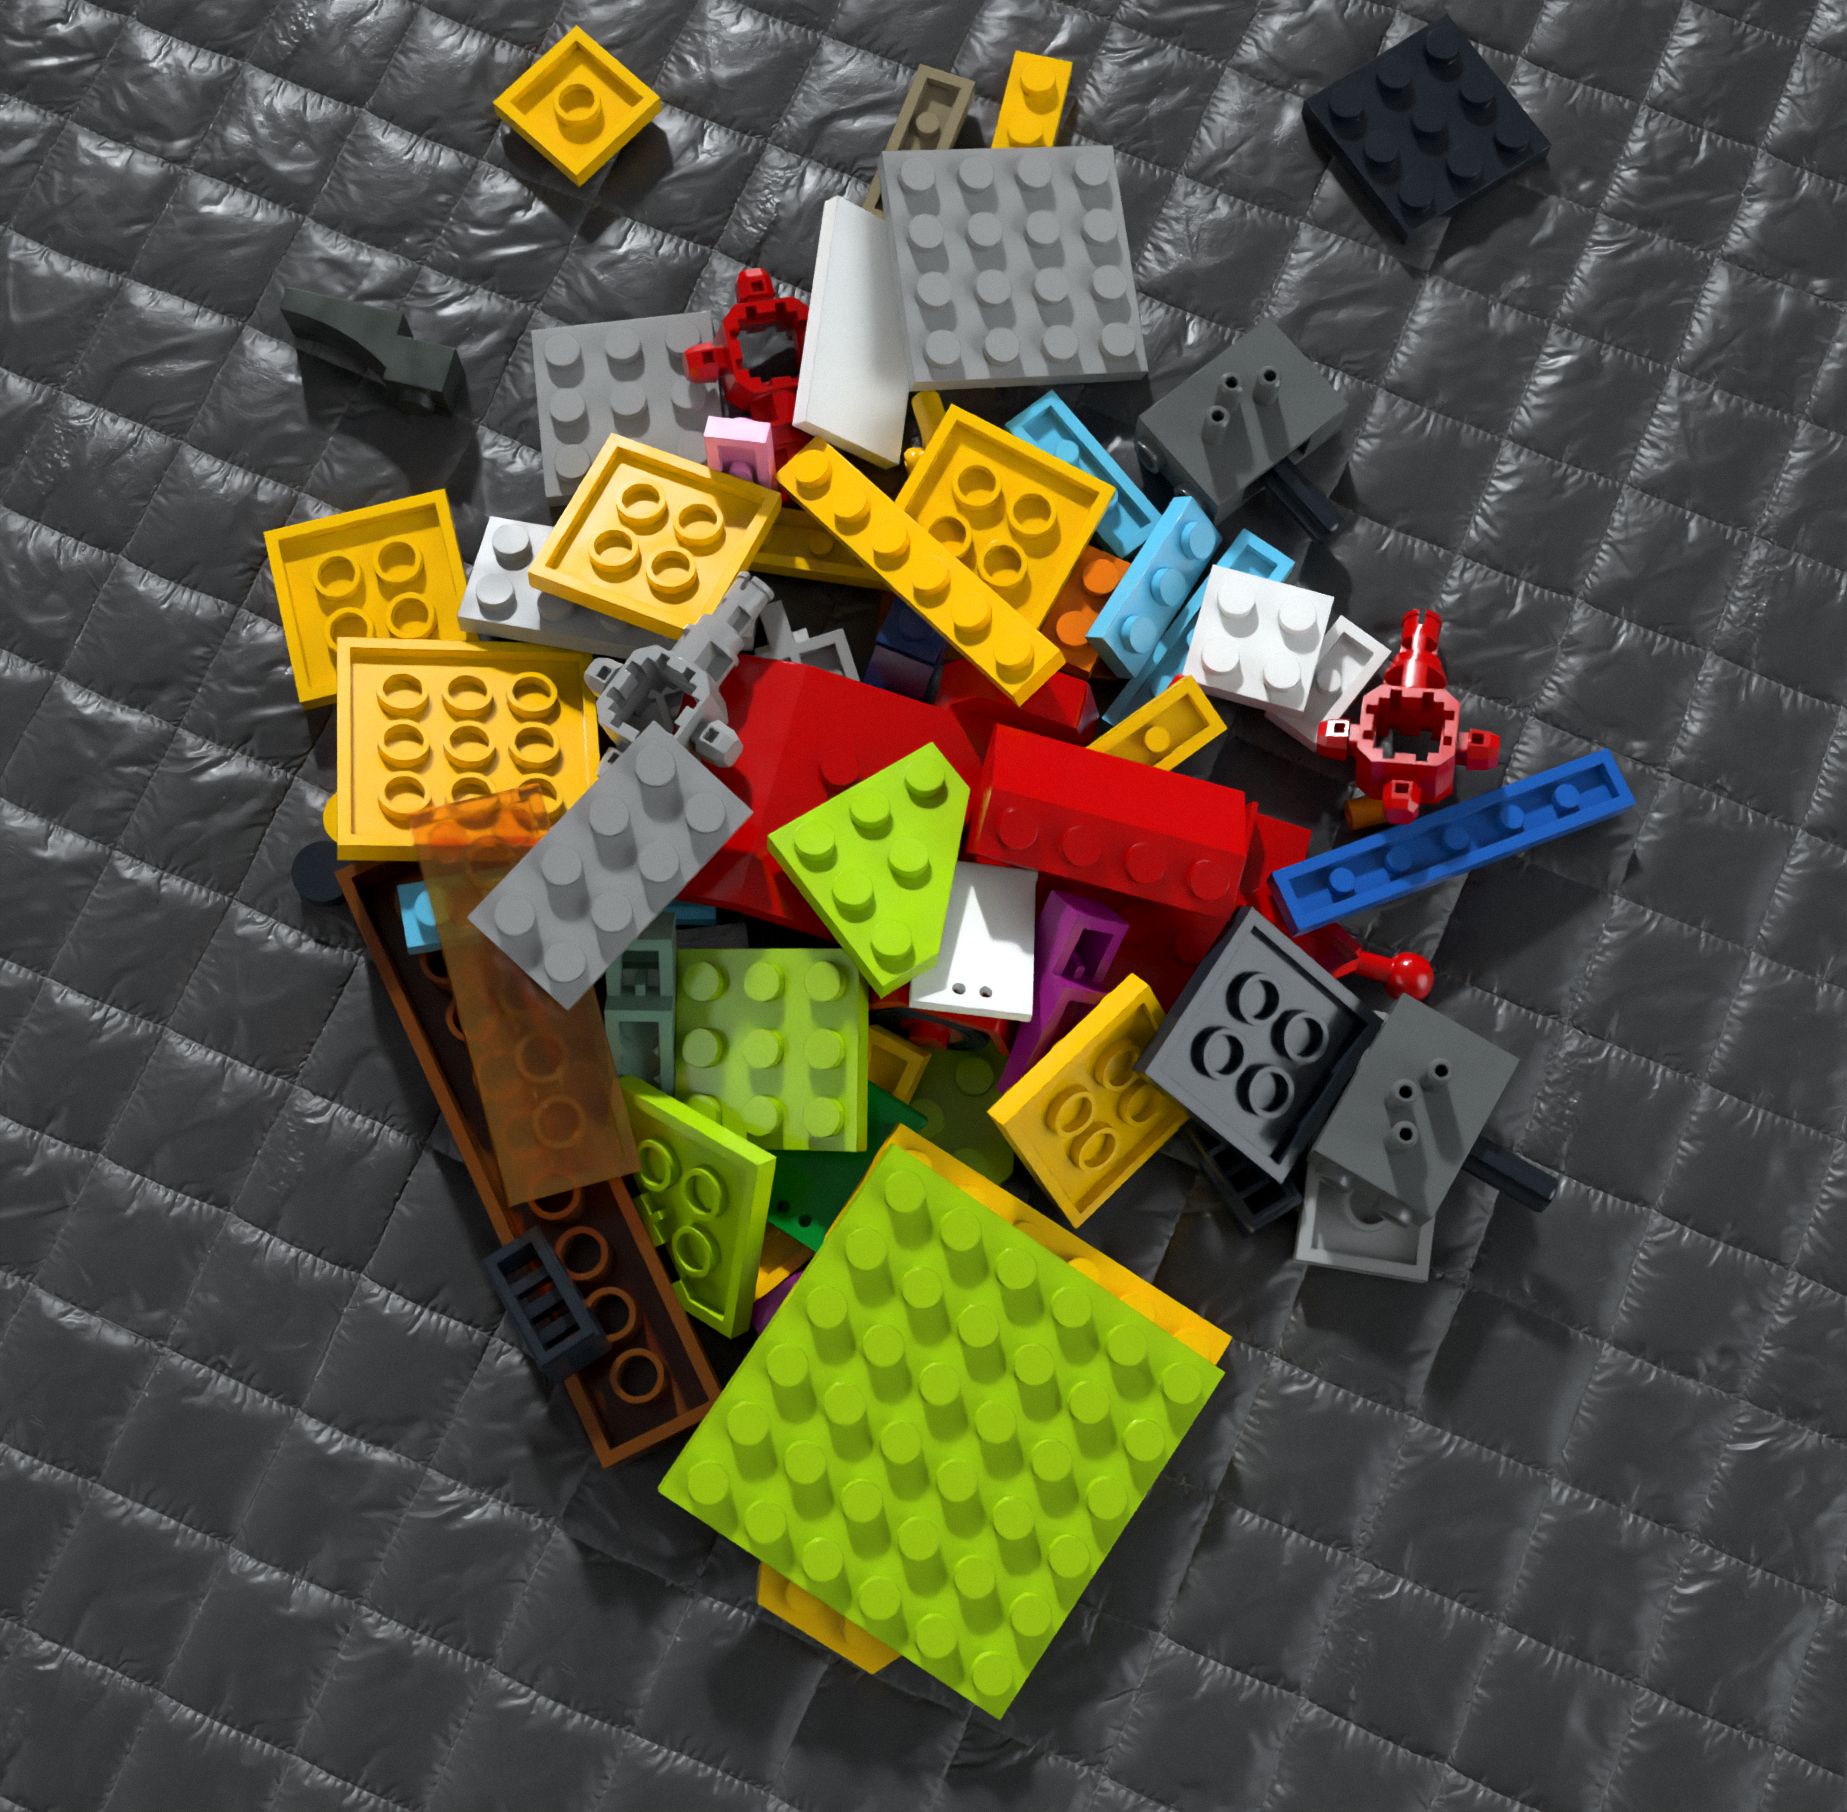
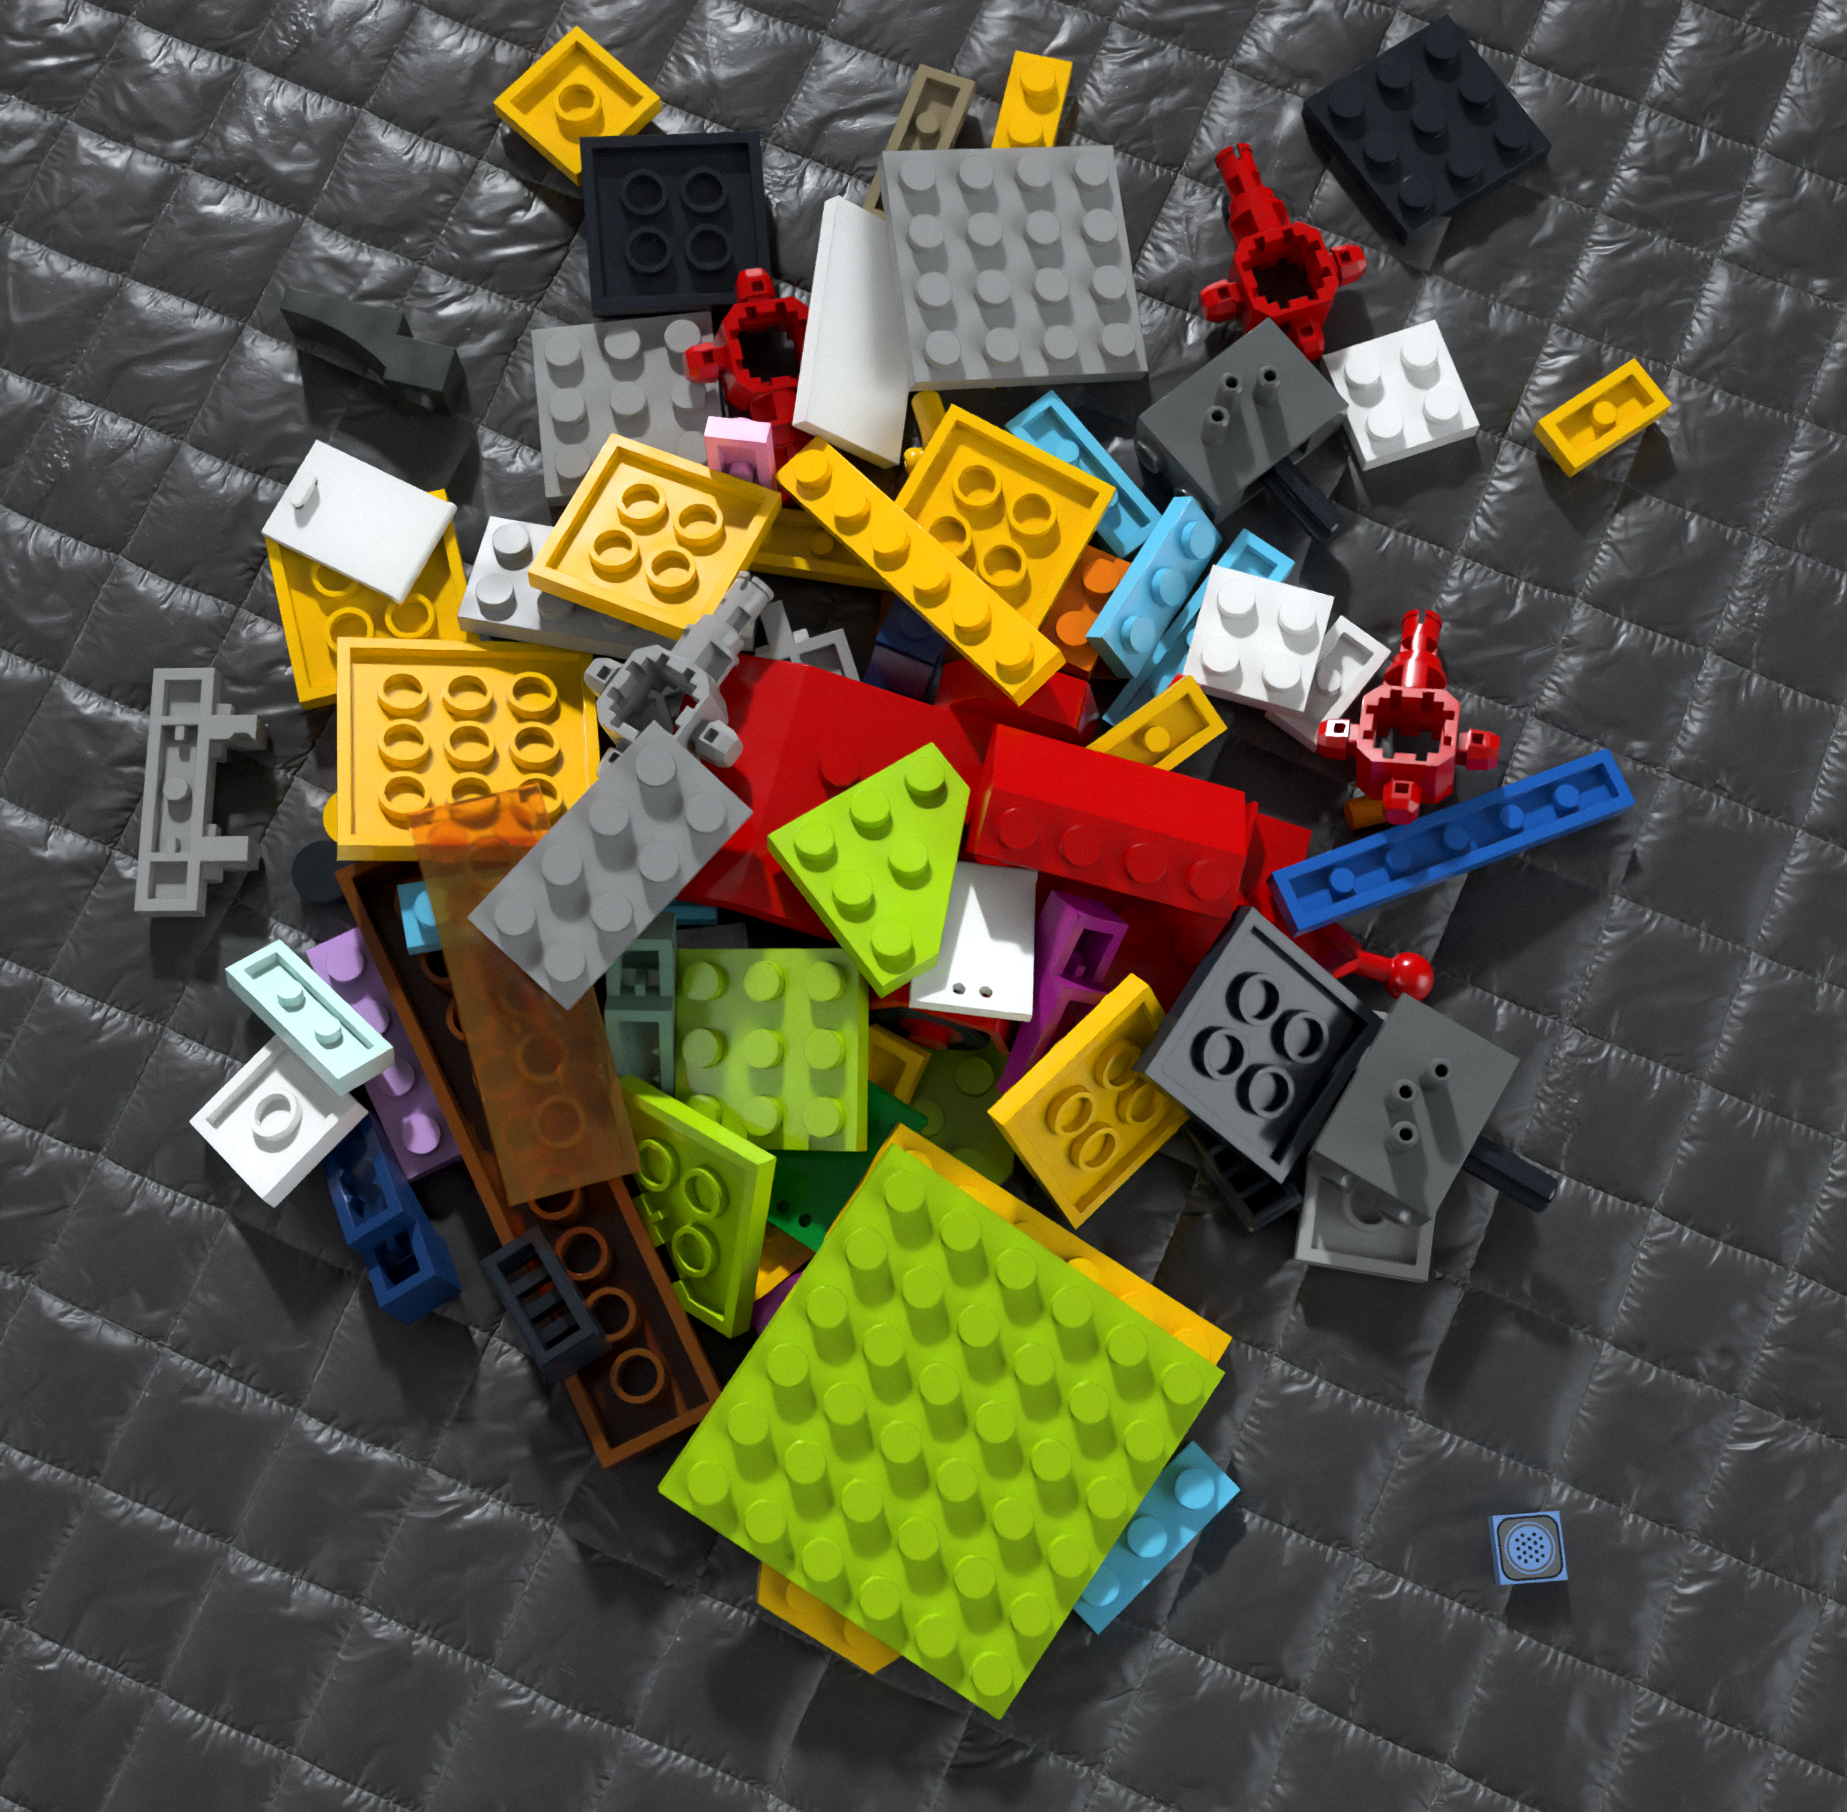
none -> light grey hinge [134,668,269,917]
none -> white plate [189,1034,369,1208]
none -> light aqua plate [225,939,395,1097]
none -> white container [261,440,458,604]
none -> lavender plate [306,927,463,1183]
none -> dark blue slope [320,1108,463,1325]
none -> black plate [579,131,772,319]
none -> medium azure plate [1072,1441,1241,1635]
none -> red piece [1198,143,1367,362]
none -> white plate [1319,320,1480,472]
none -> tile [1487,1511,1568,1585]
none -> yellow plate [1532,358,1672,478]

